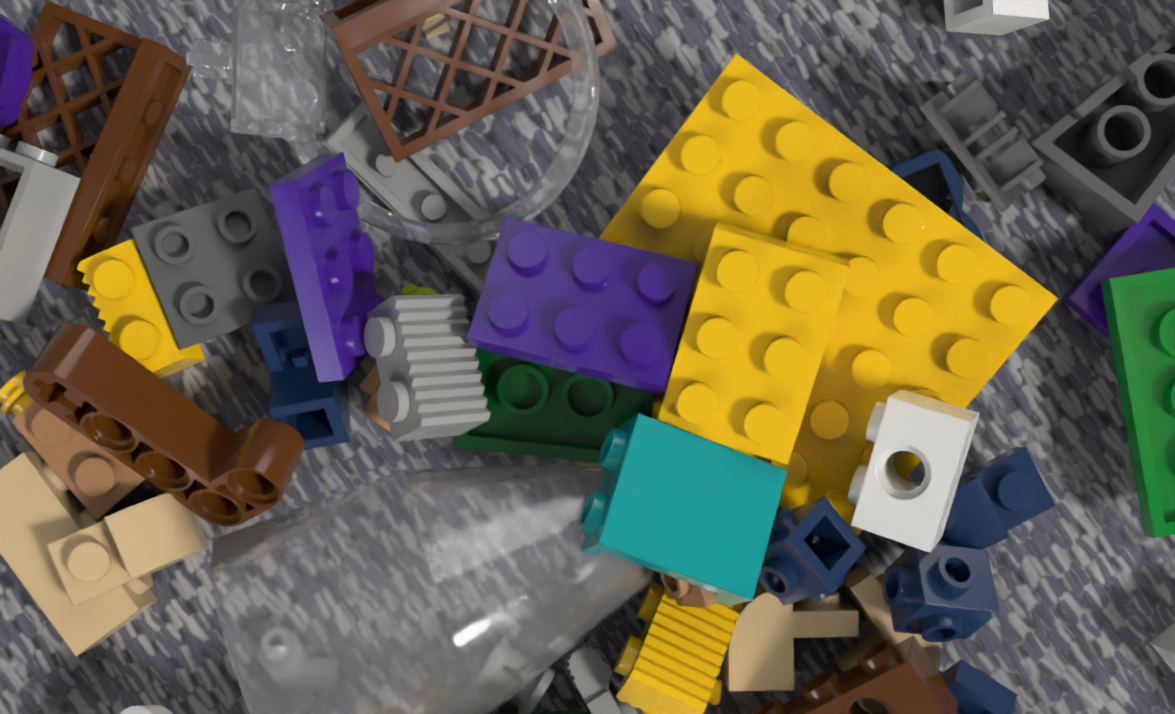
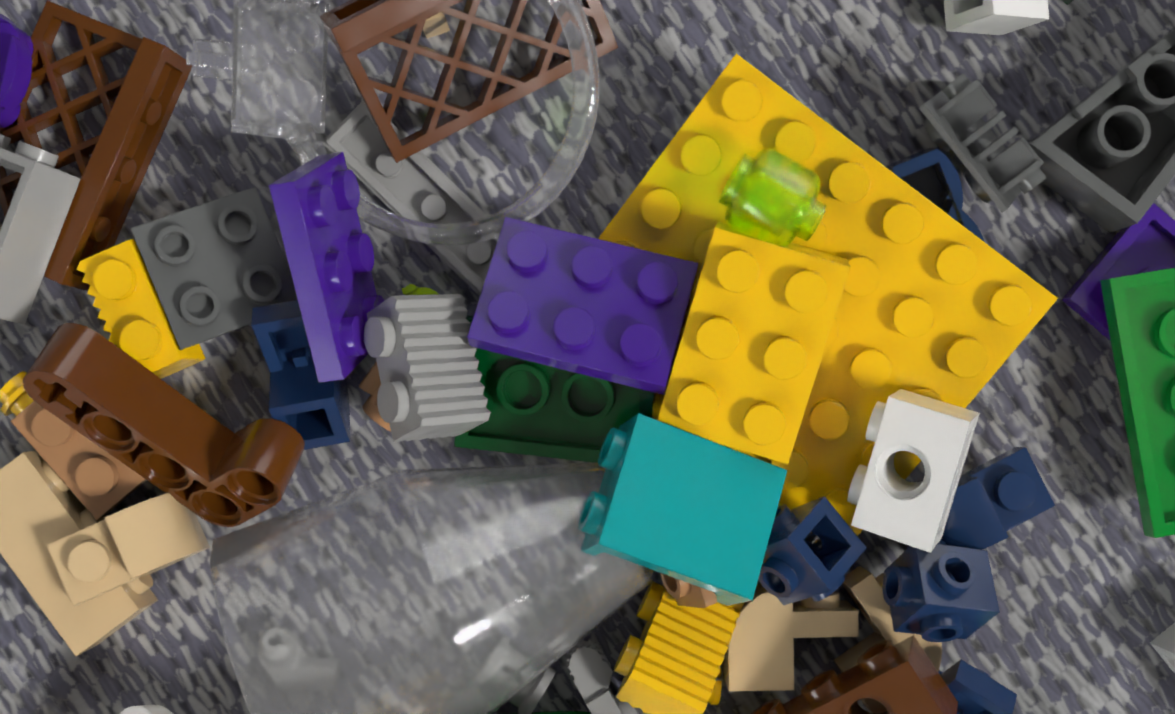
none -> clear neon green head [718,148,827,246]

